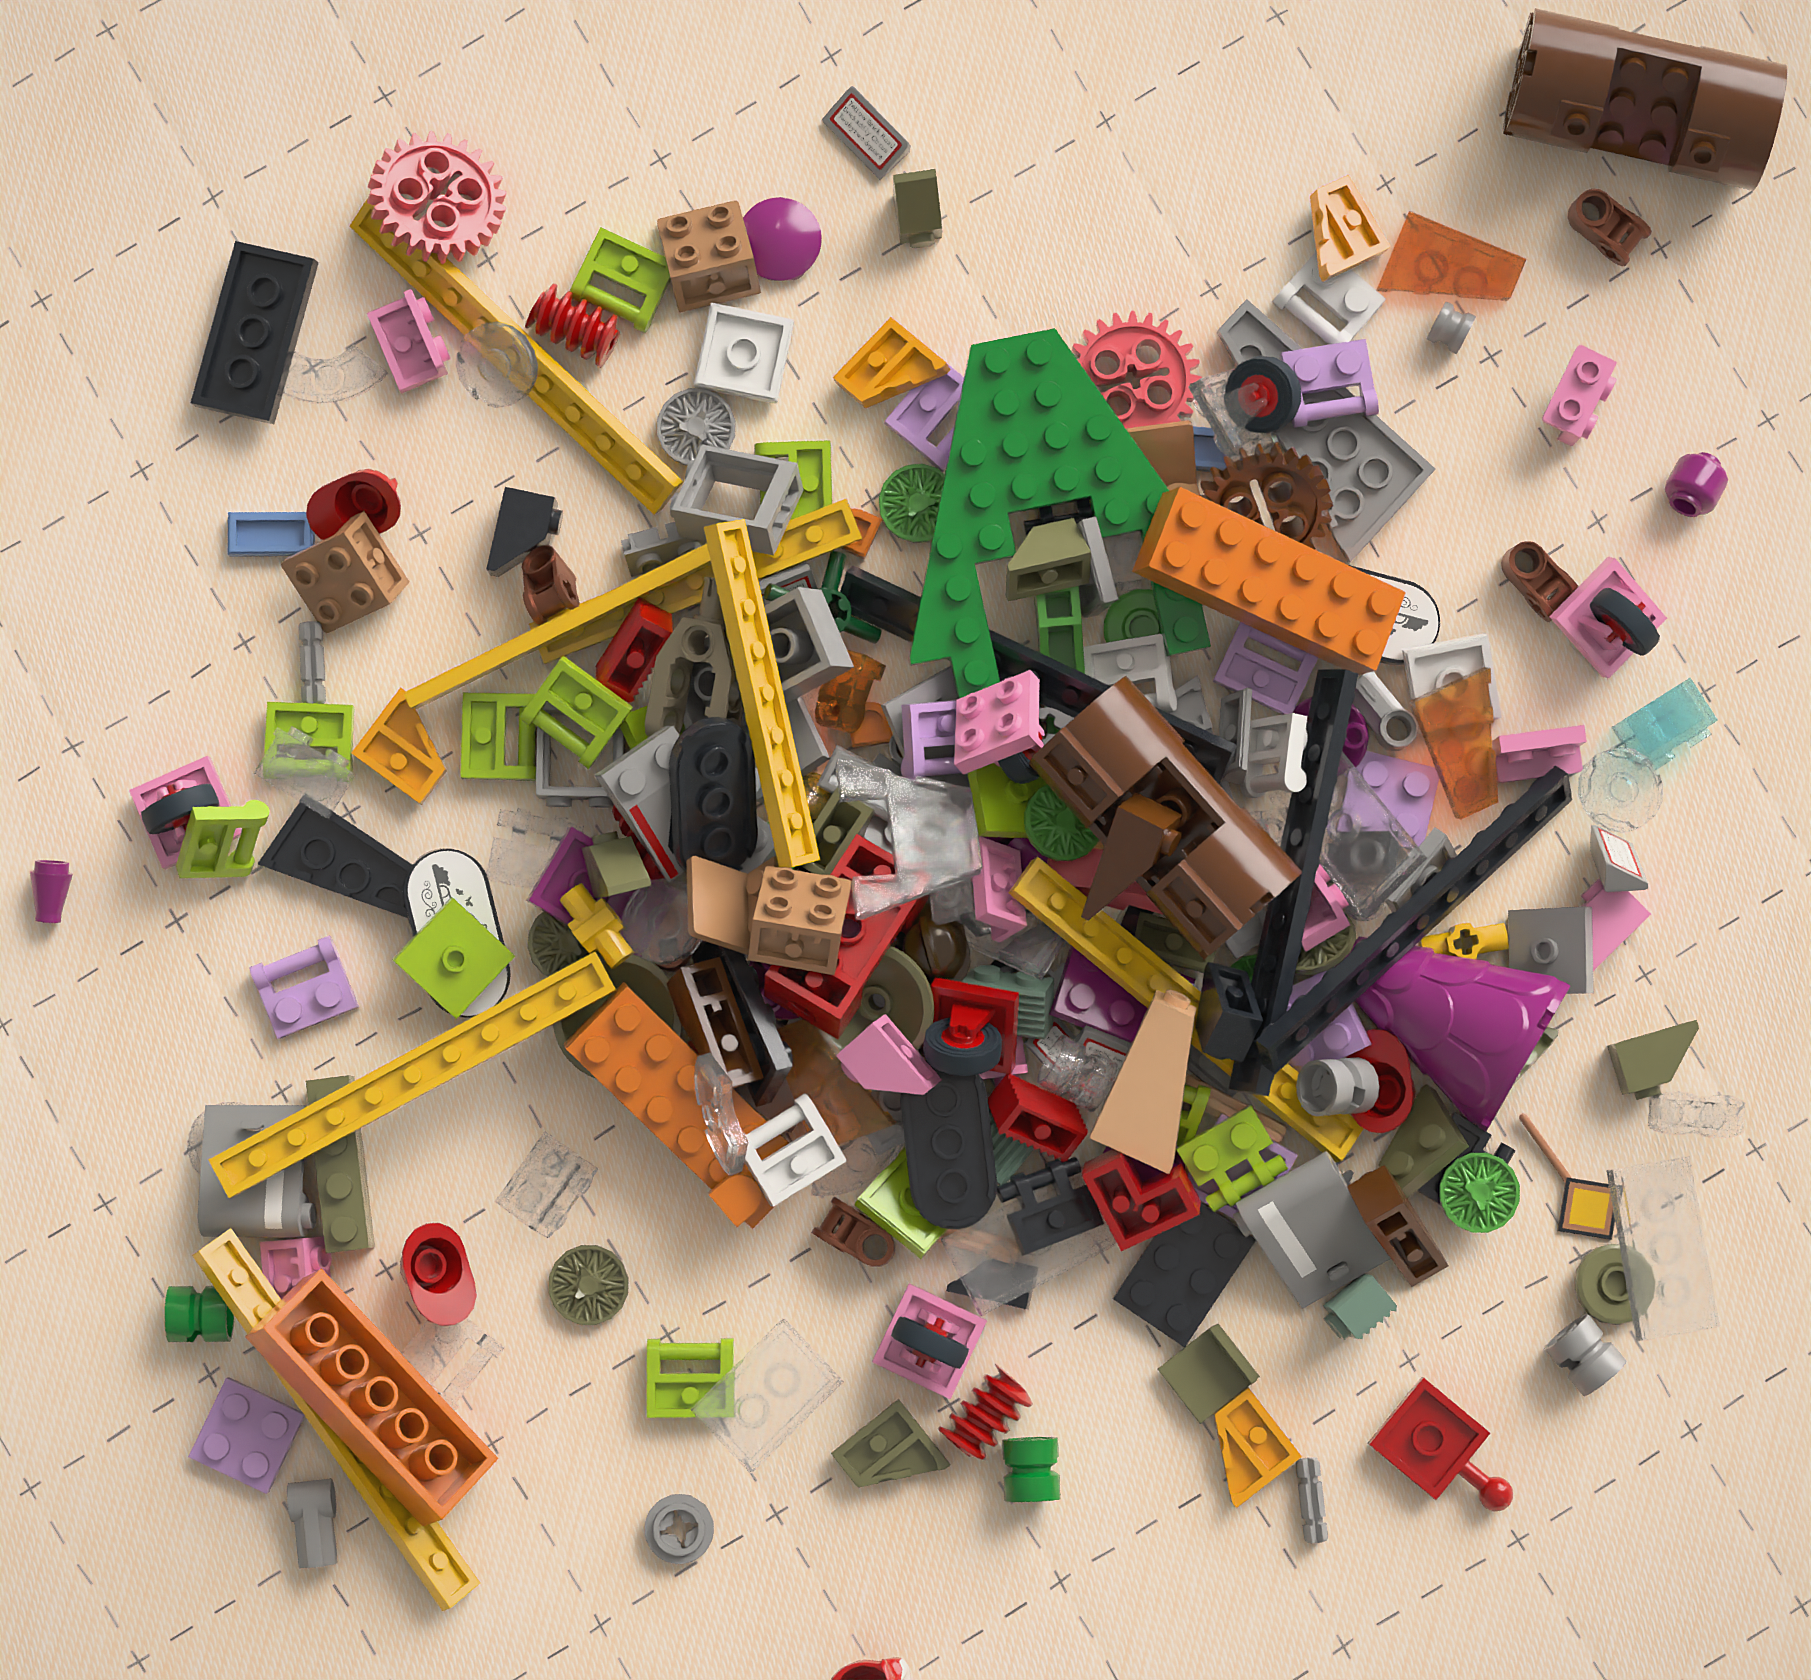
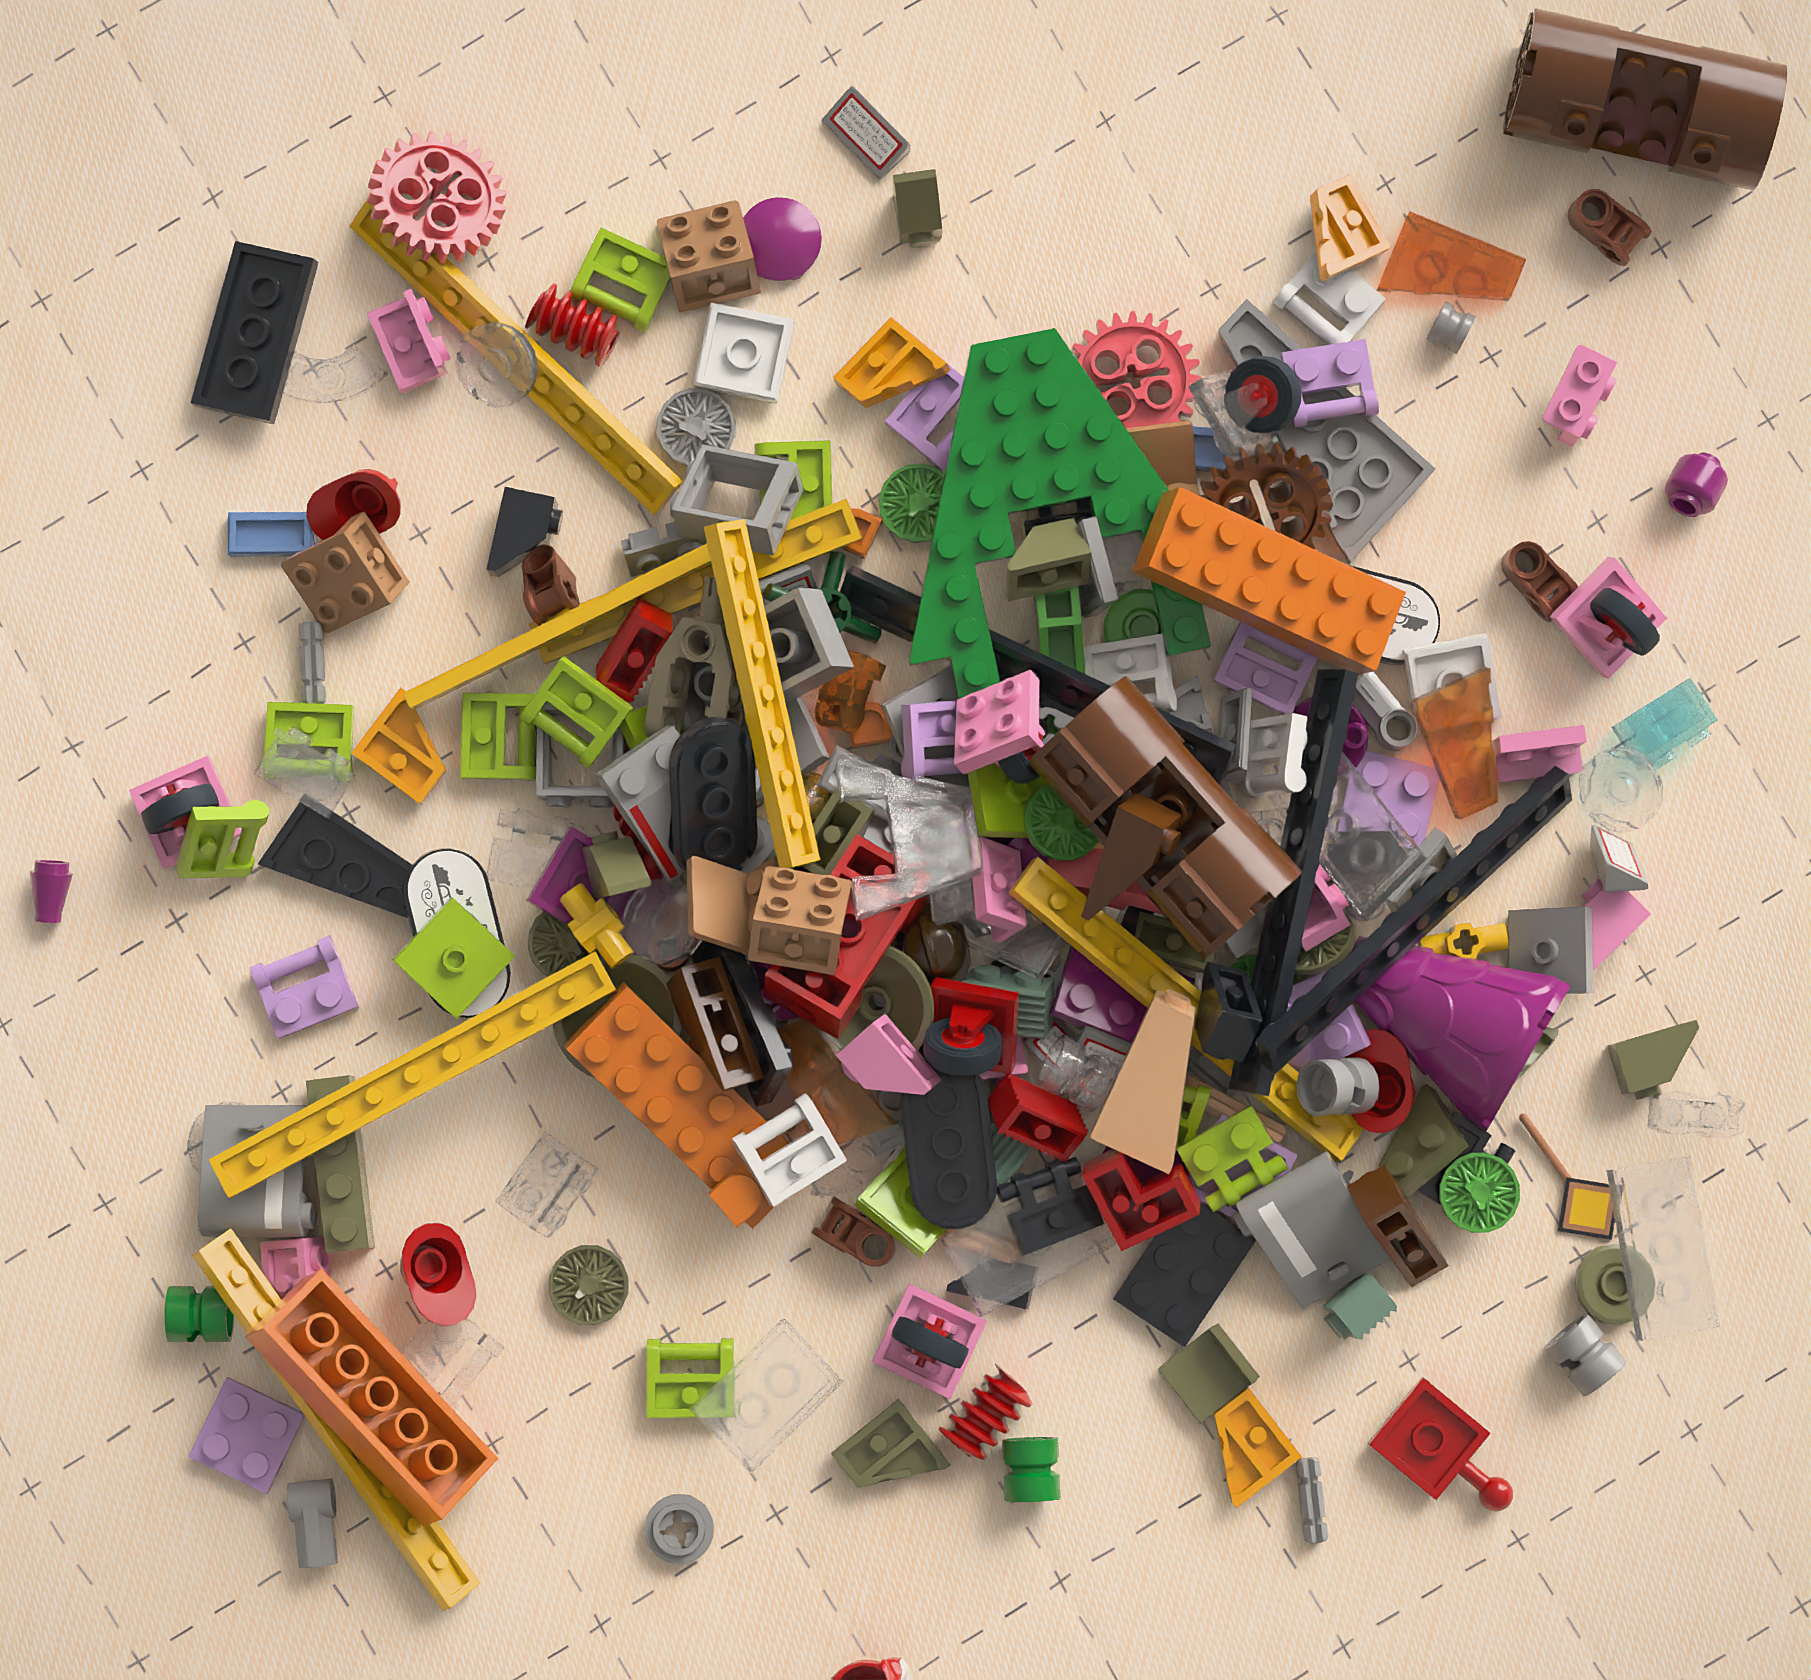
clear tile [694,1053,749,1176] -> none

